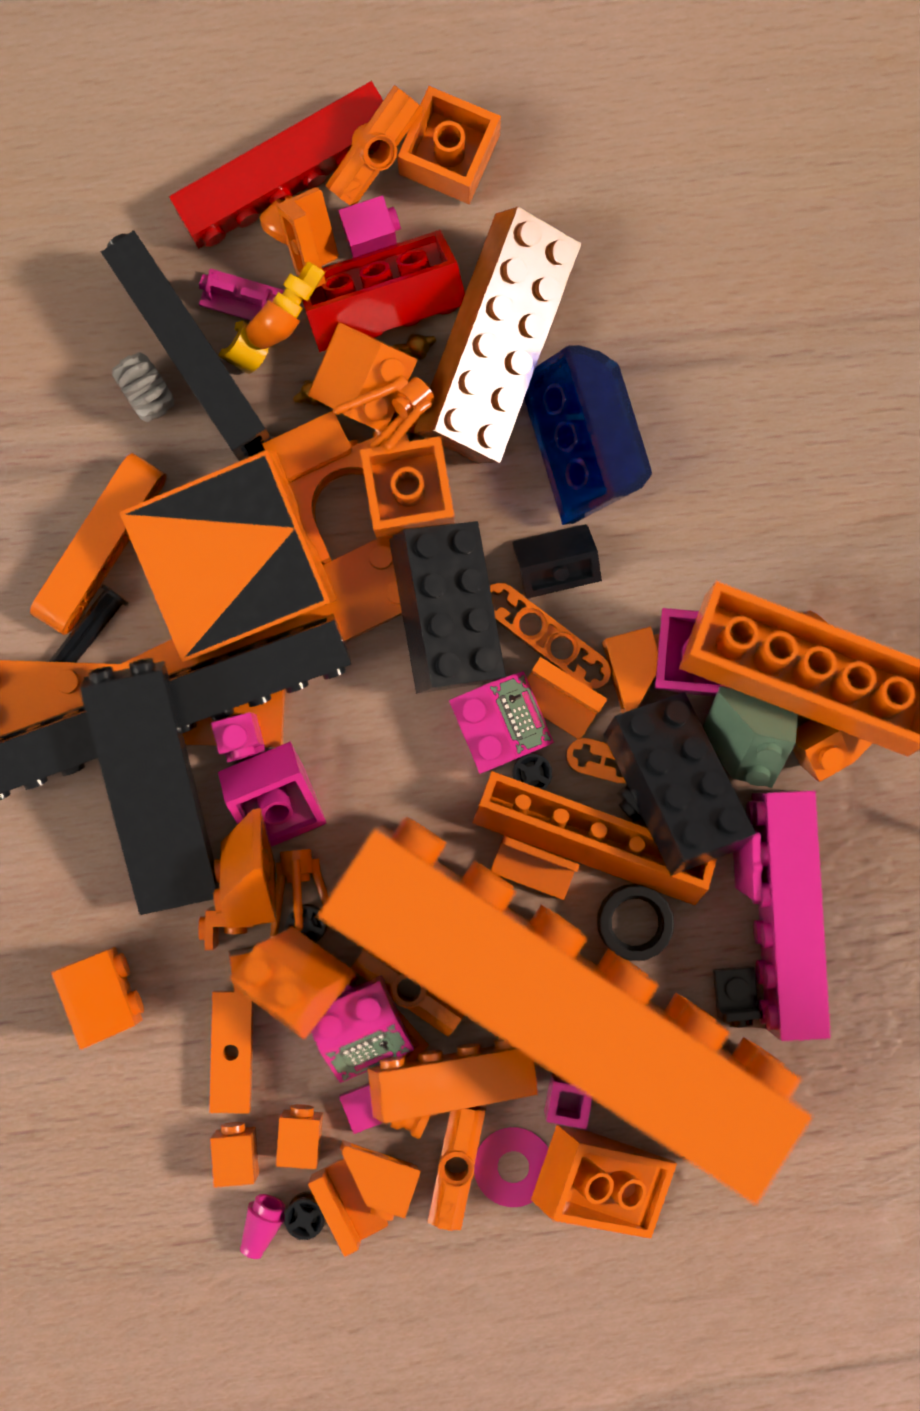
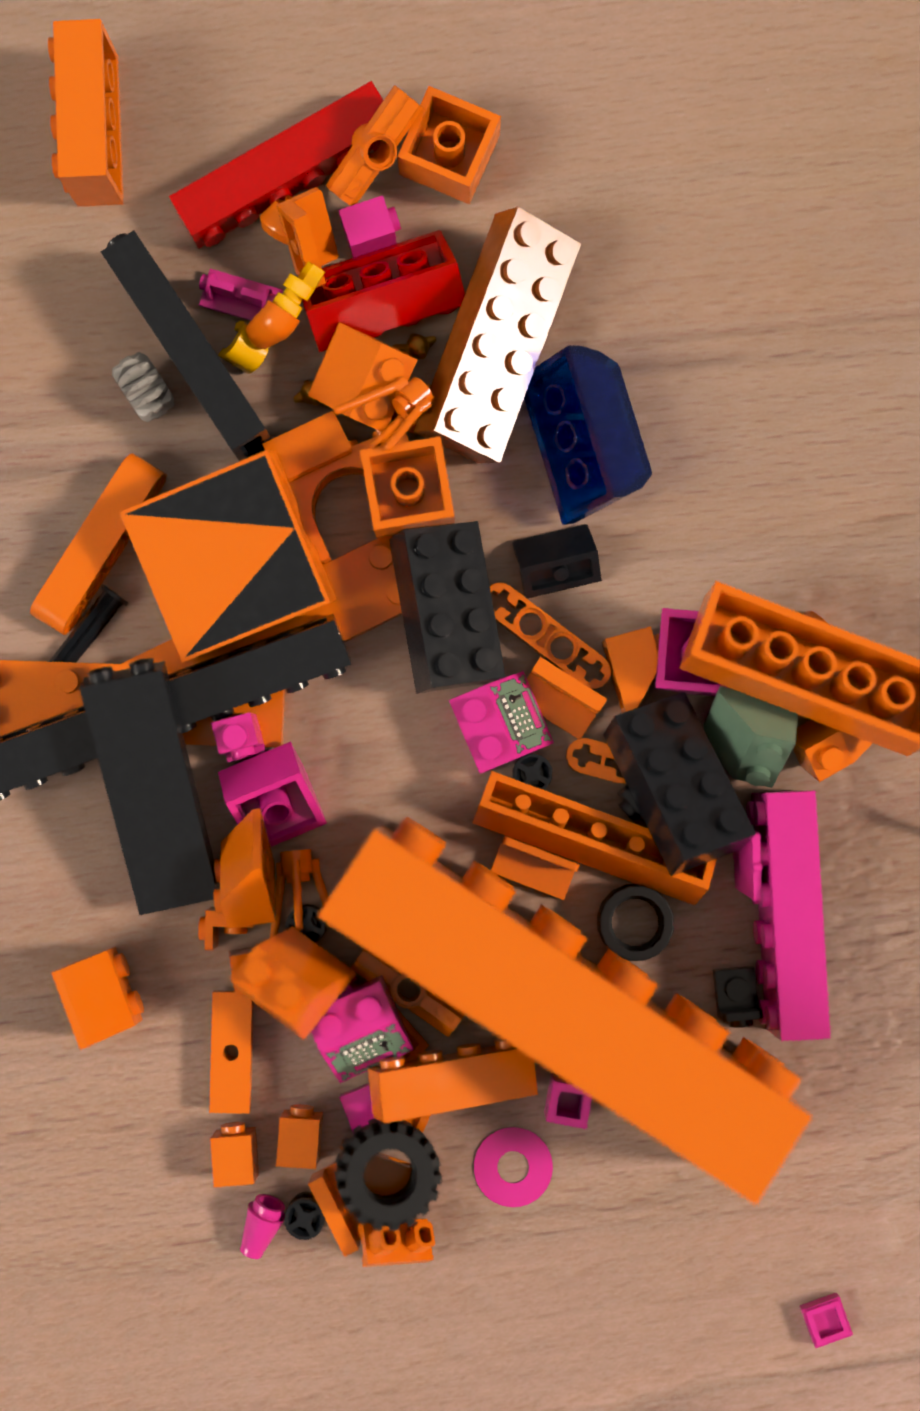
orange piece [427,1106,486,1231] -> none
orange slope [531,1125,677,1239] -> none
none -> orange brick [48,19,123,207]
none -> black tyre [335,1118,442,1231]
none -> orange hips [358,1219,435,1267]
none -> dark pink tile [799,1292,853,1348]

